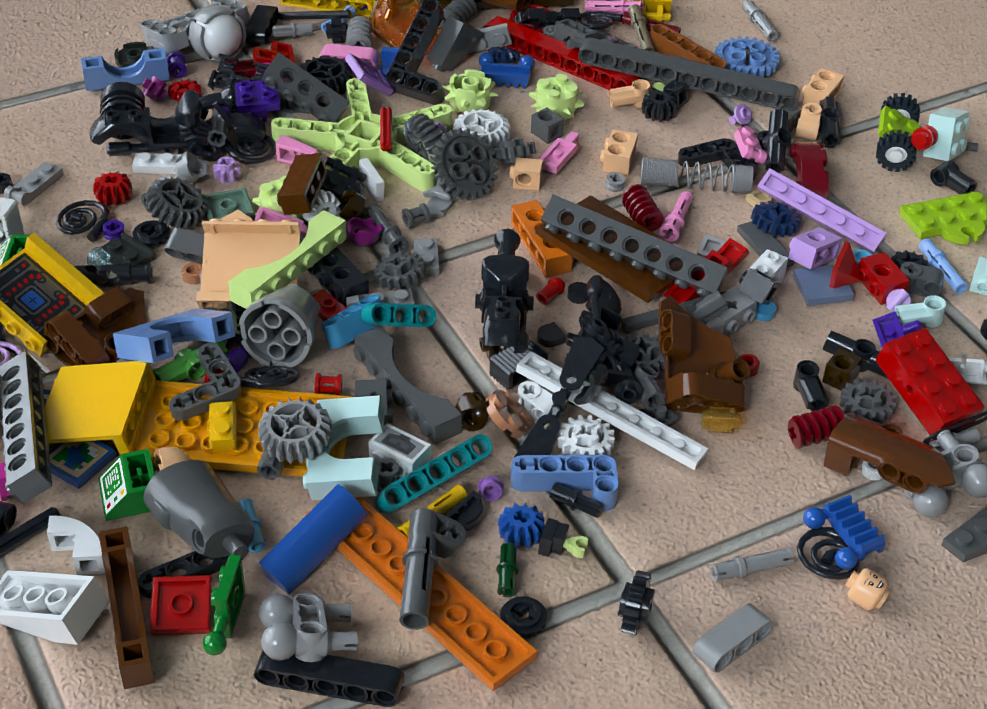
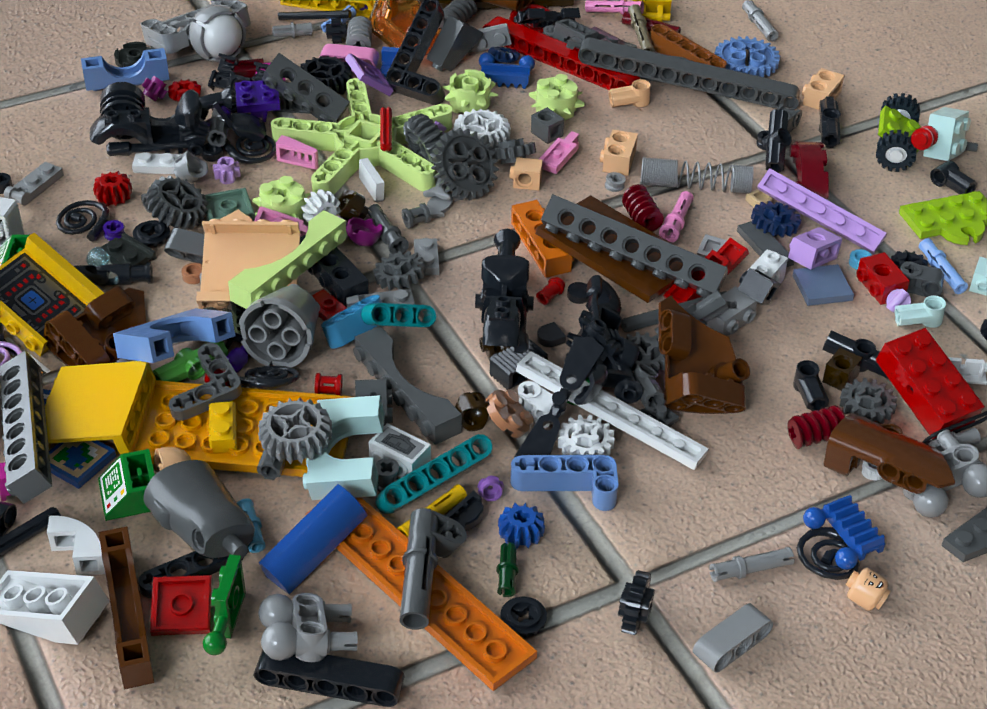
dark purple bush [167,52,187,78] -> none
black beam [245,5,279,45] -> none
red plate [252,40,295,63] -> none
reddish brown brick [277,153,328,215] -> none
black plate [321,156,367,203] -> none
black piece [538,518,589,558] -> none
black axle [549,482,604,518] -> none
black piece [575,11,623,29] -> none
black gear [641,89,677,122] -> none
black piece [652,81,688,110] -> none
black beam [678,138,757,181] -> none
clear yellow brick [702,406,740,434] -> none
lavender plate [729,104,752,125] -> none
bright pink plate [734,126,767,164] -> none
red axle [738,354,760,377] -> none
dark azure tile [755,301,777,321] -> none
light nougat piece [795,103,822,141] -> none
red slope [829,242,863,288] -> none
dark purple plate [872,311,923,348] -> none

